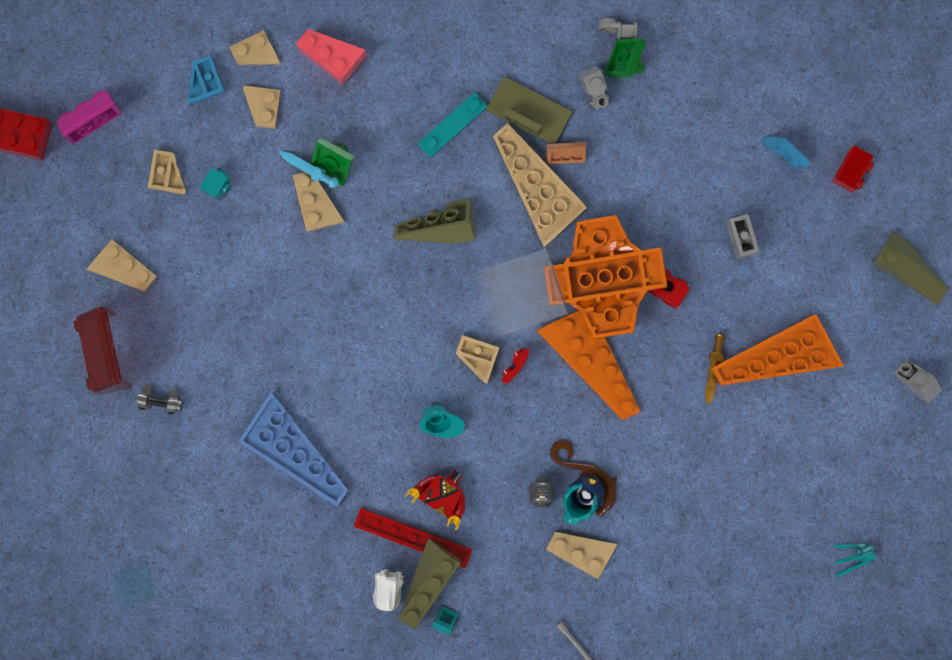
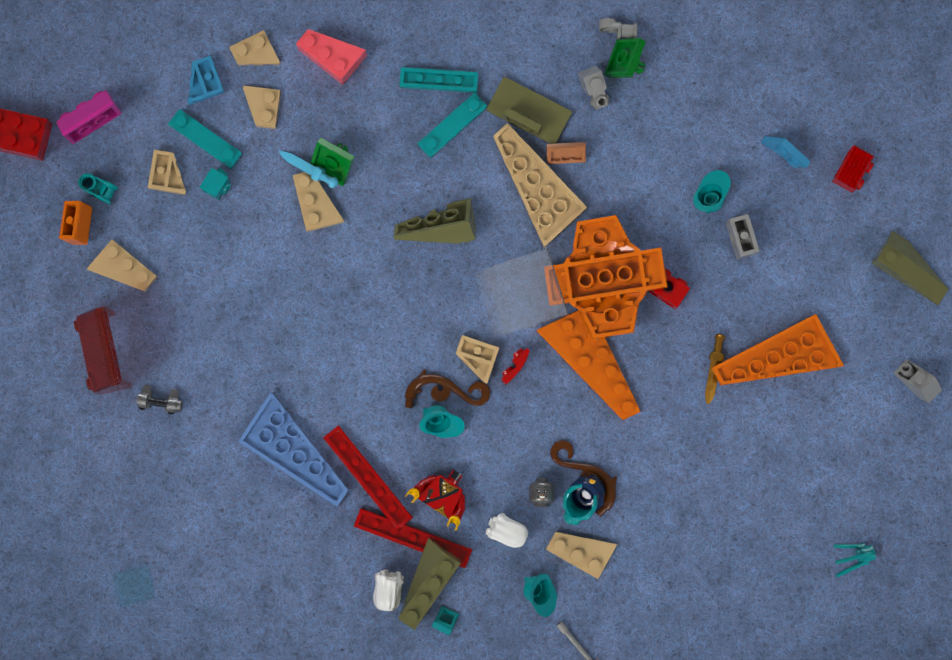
none -> orange brick [59,201,93,245]
none -> teal piece [78,173,119,205]
none -> teal plate [168,109,243,169]
none -> red tile [323,425,413,531]
none -> teal plate [400,67,478,93]
none -> reddish brown plant [404,369,490,408]
none -> white piece [486,513,528,548]
none -> teal piece [523,573,558,617]
none -> teal piece [693,170,731,214]

